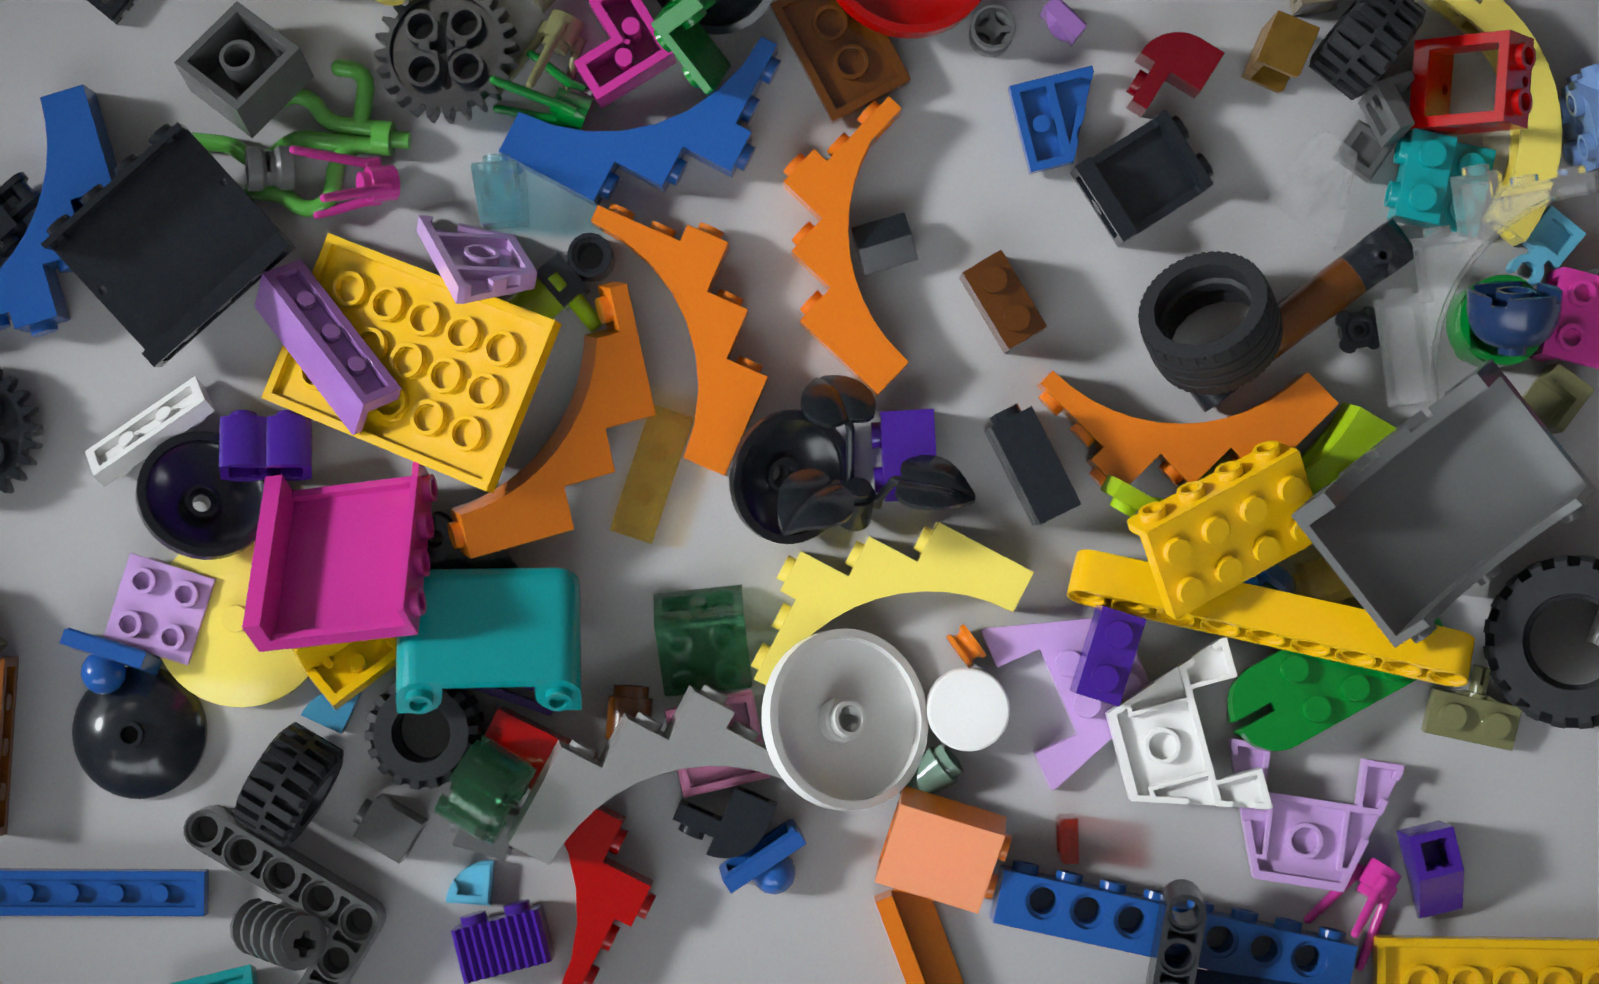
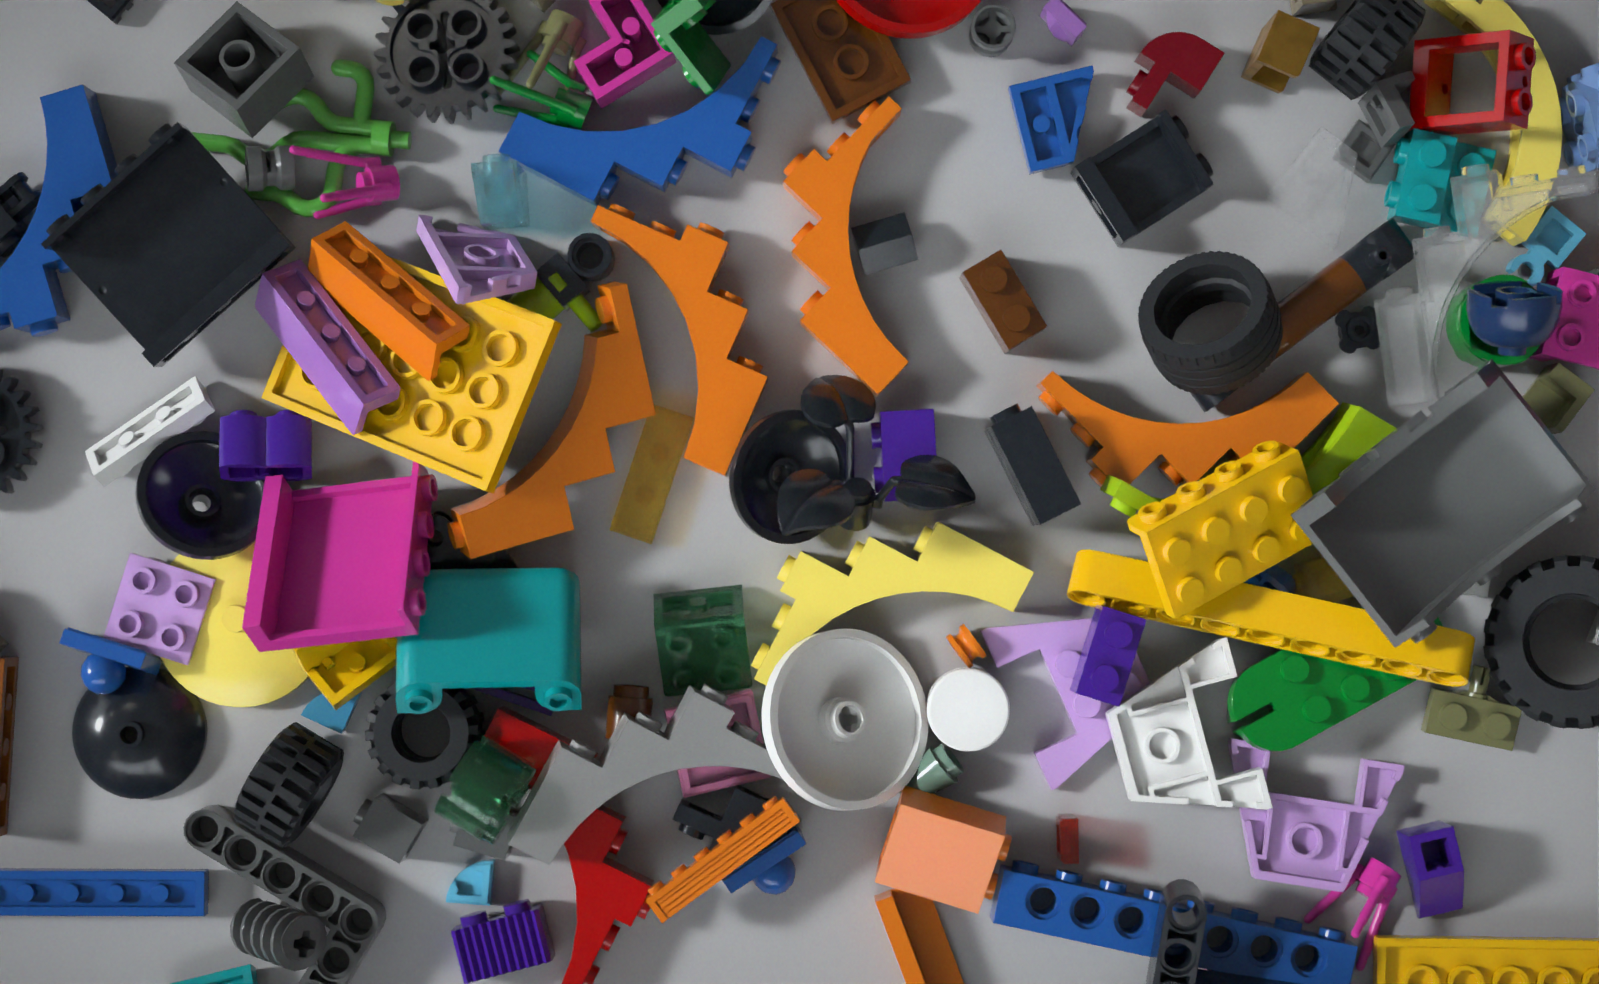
none -> orange panel [308,221,470,381]
none -> orange piece [645,796,800,923]

